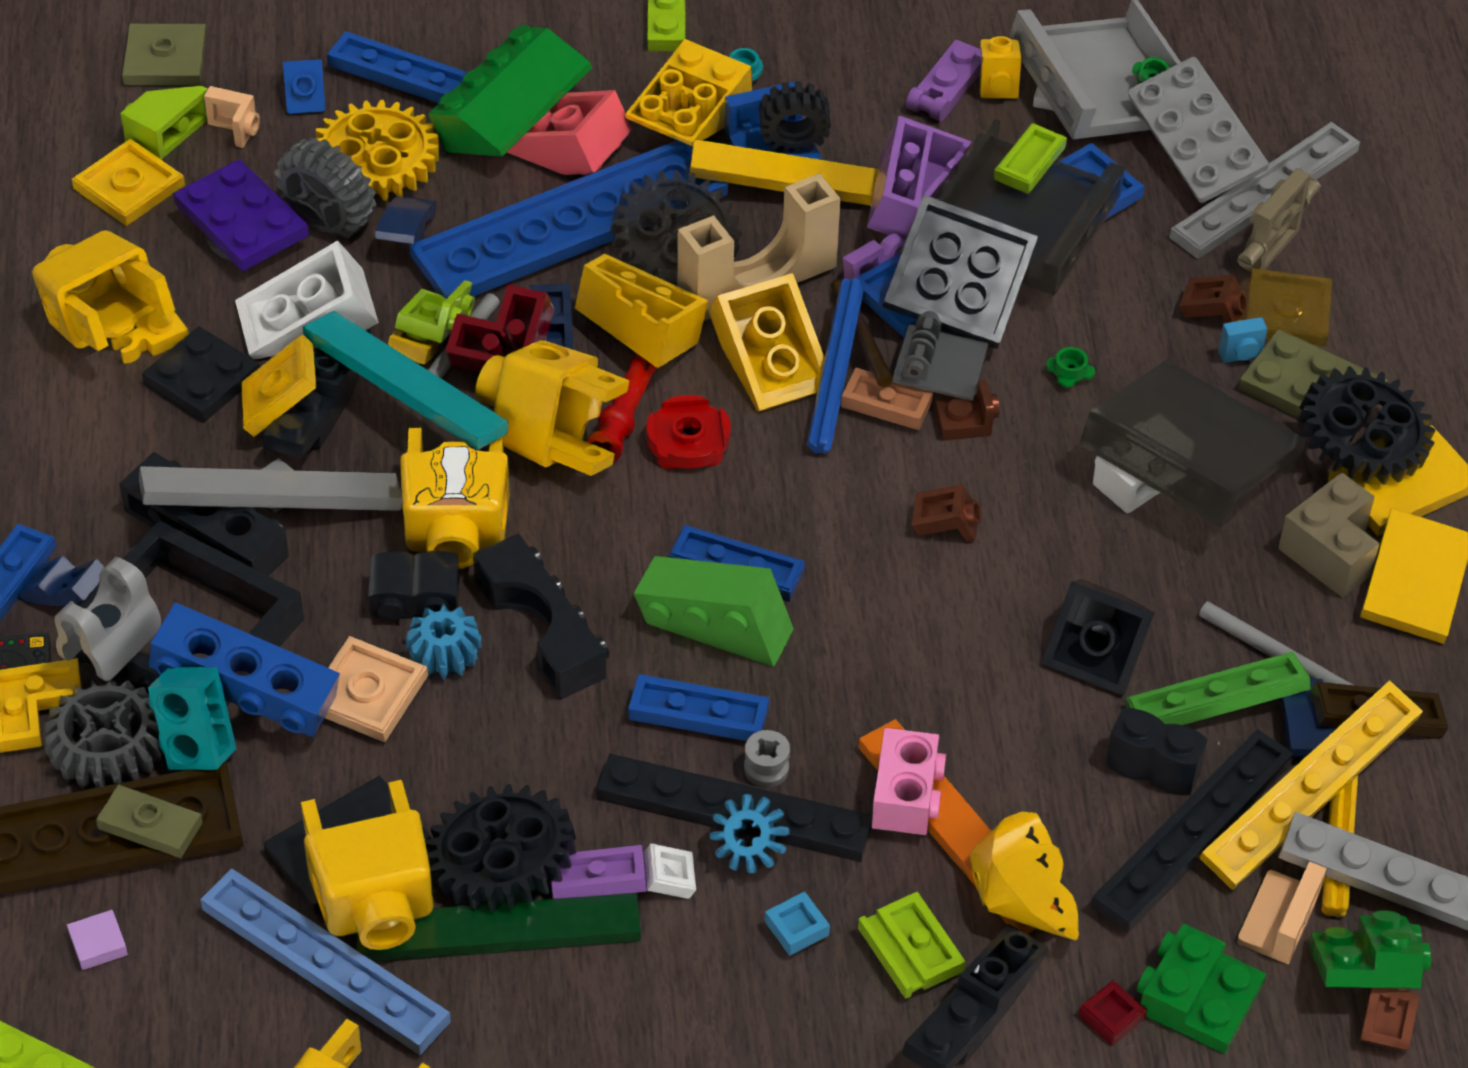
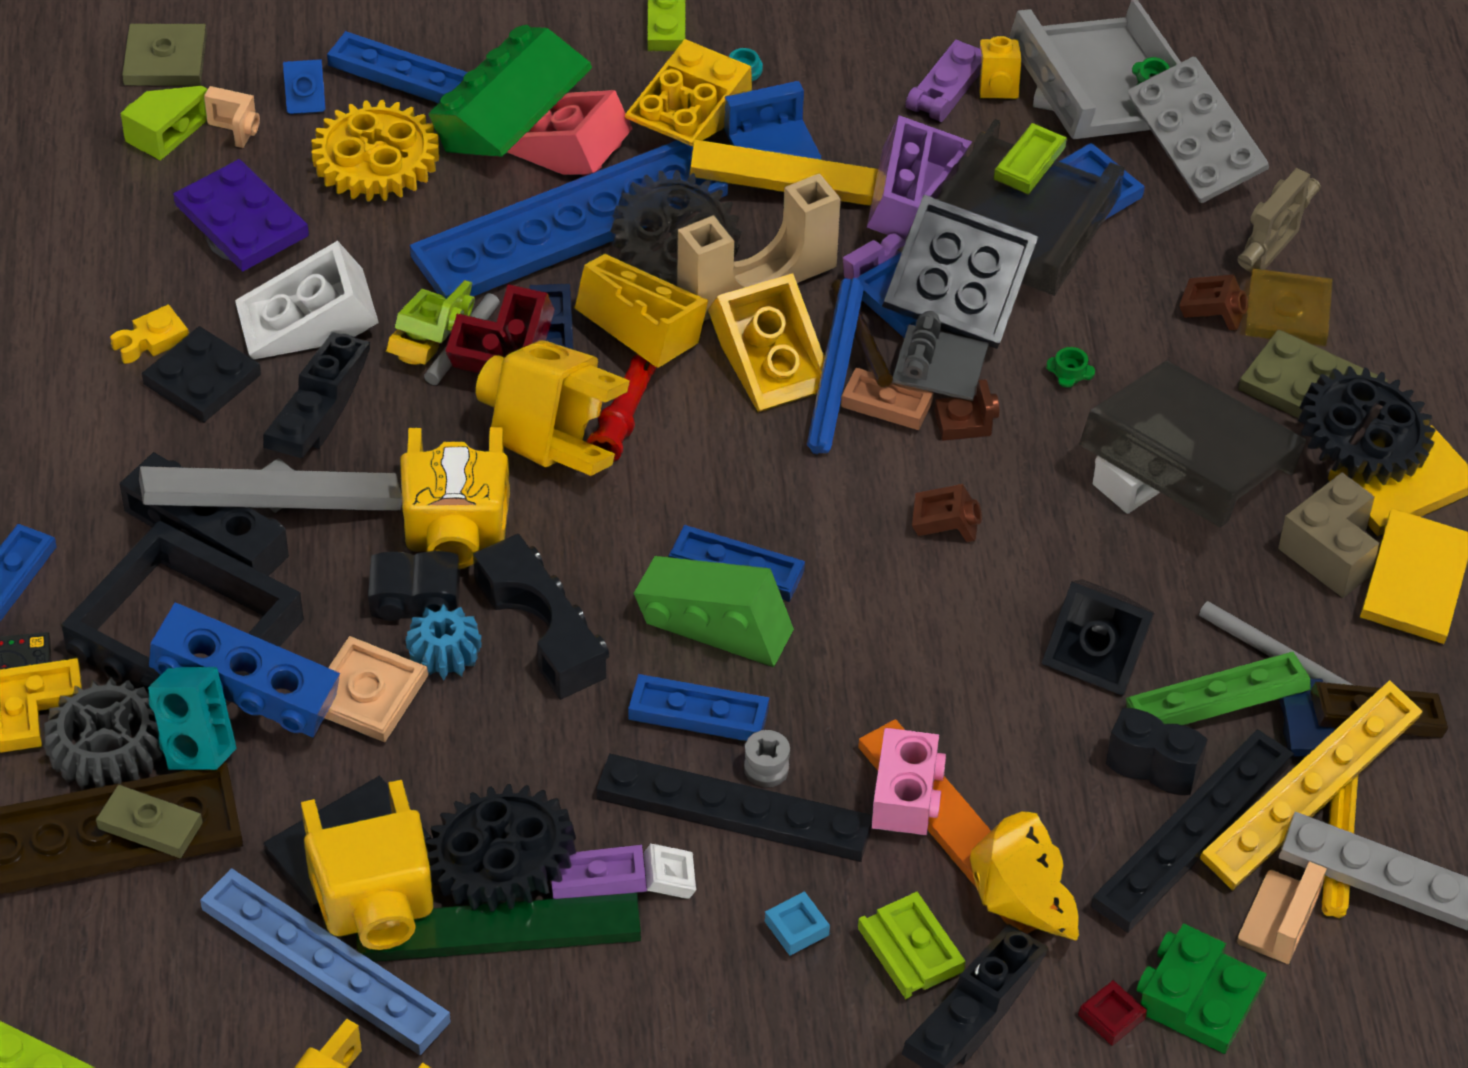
dark blue slope [18,556,105,606] -> none
yellow piece [32,230,175,351] -> none
light grey piece [54,557,161,681] -> none
lavender tile [67,910,128,970] -> none
yellow tile [72,138,185,227] -> none
yellow tile [242,335,316,437] -> none
dark grey gear [274,137,377,238] -> none
teal tile [303,311,508,450] -> none
dark blue slope [375,196,436,244] -> none
red plate [647,395,731,469] -> none
dark azure gear [710,794,790,873] -> none
black tyre [759,81,831,154] -> none
light grey tile [1170,122,1360,259] -> none
dark azure plate [1218,317,1268,363] -> none
green plate [1310,910,1431,989] -> none
copper bracket [1359,988,1420,1052] -> none

